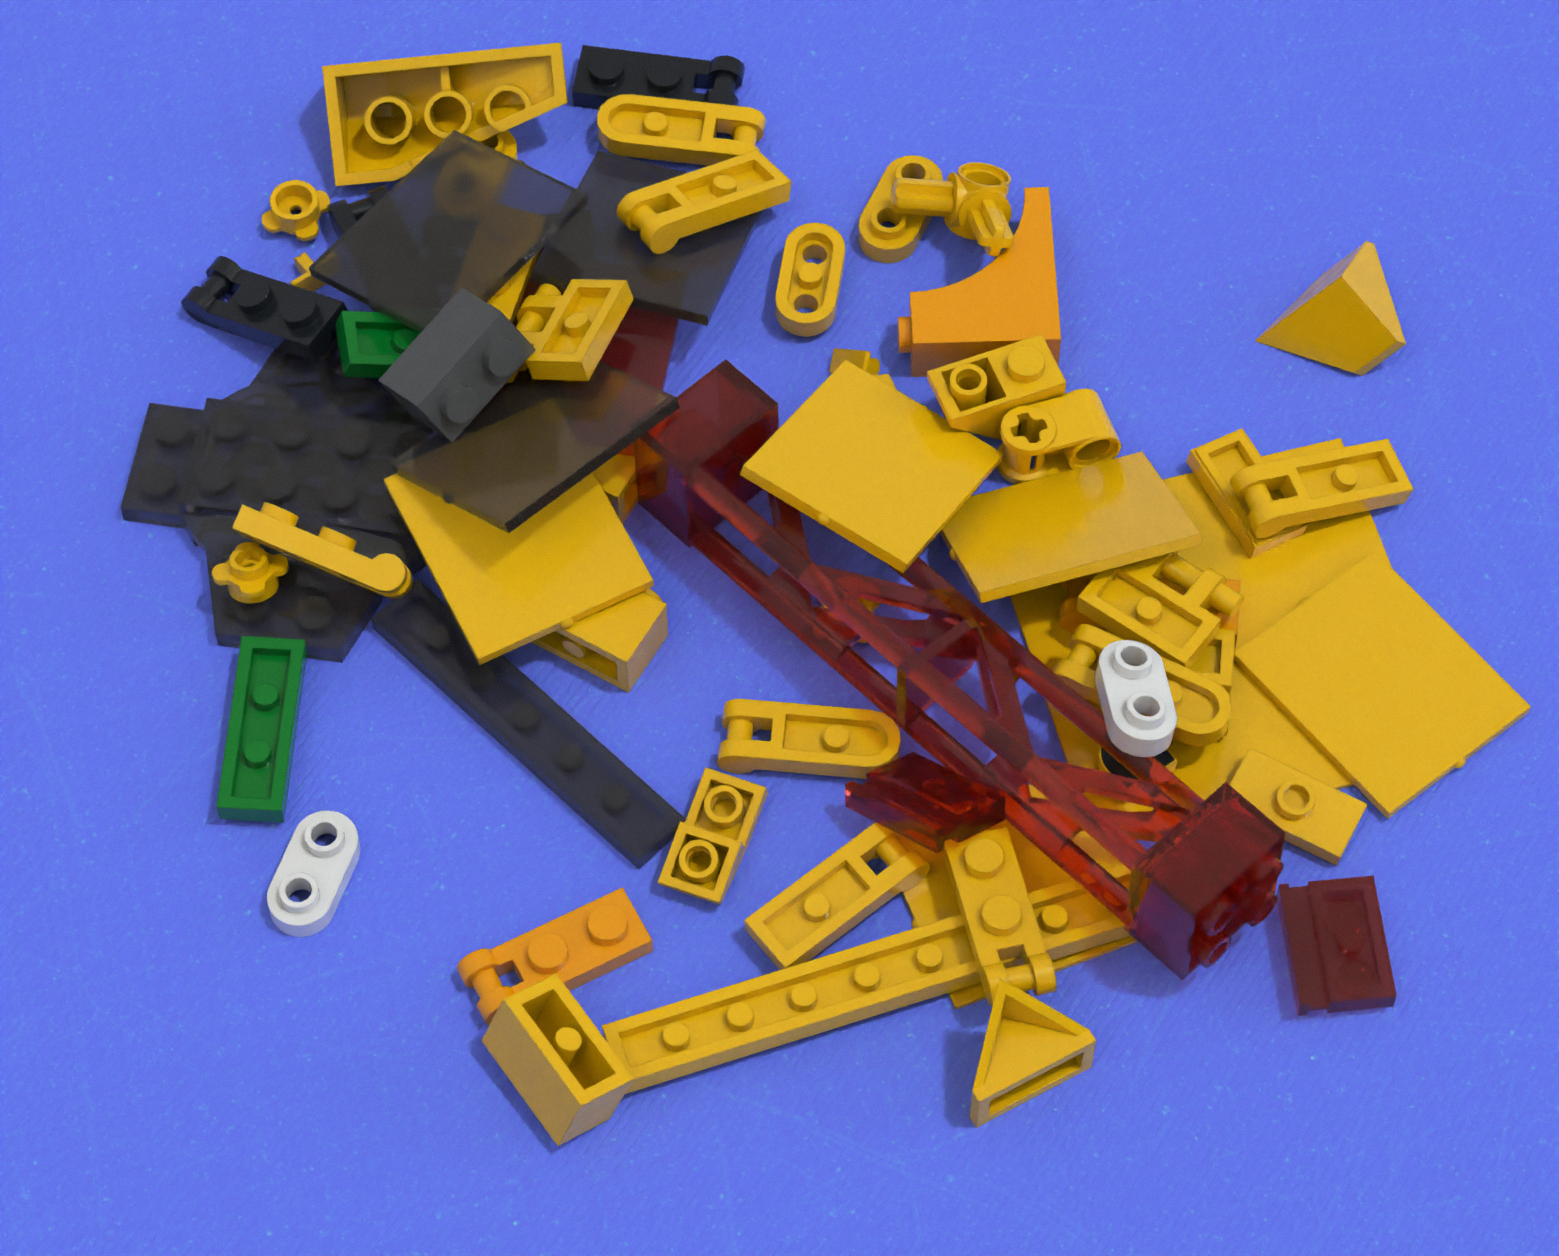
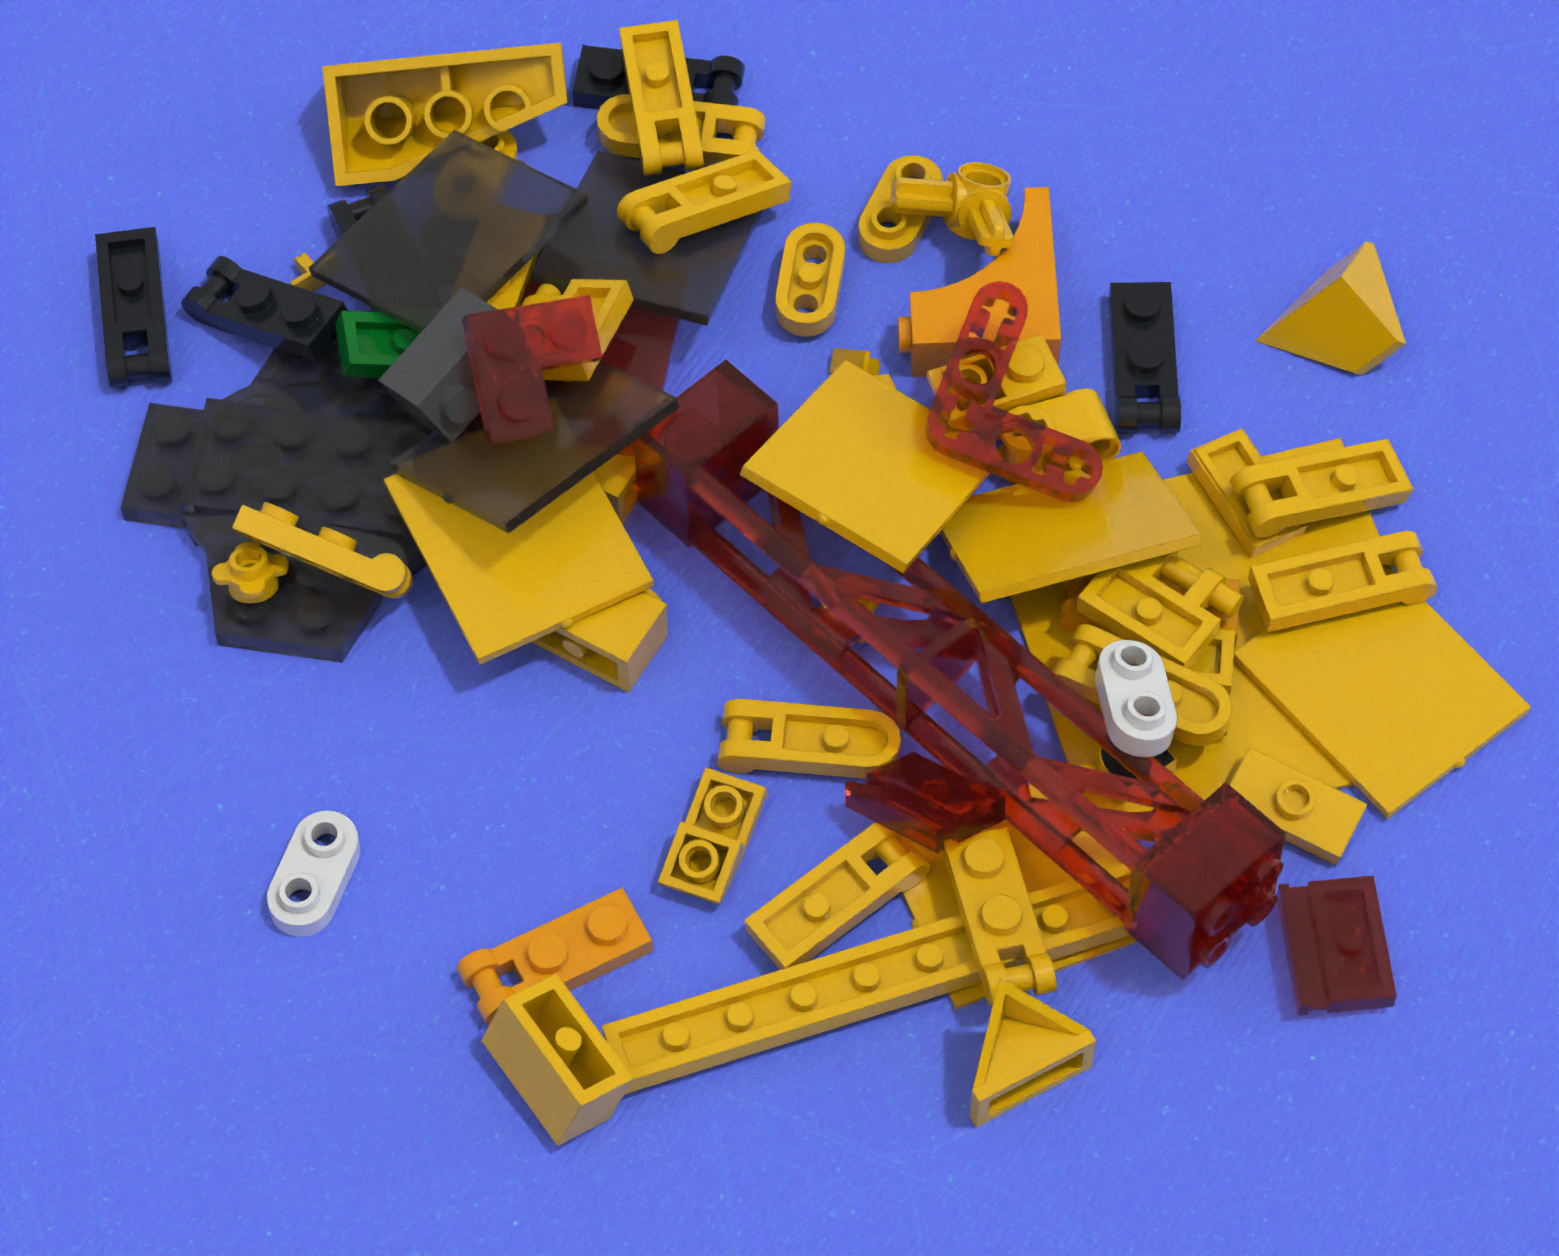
green plate [216,636,308,823] -> none
yellow plate [262,180,330,241] -> none
clear smoke tile [371,579,685,869] -> none
none -> black plate [95,227,173,388]
none -> clear red plate [462,295,602,444]
none -> yellow plate [619,20,704,176]
none -> clear red beam [925,281,1103,502]
none -> black plate [1109,282,1181,433]
none -> yellow plate [1248,531,1438,632]

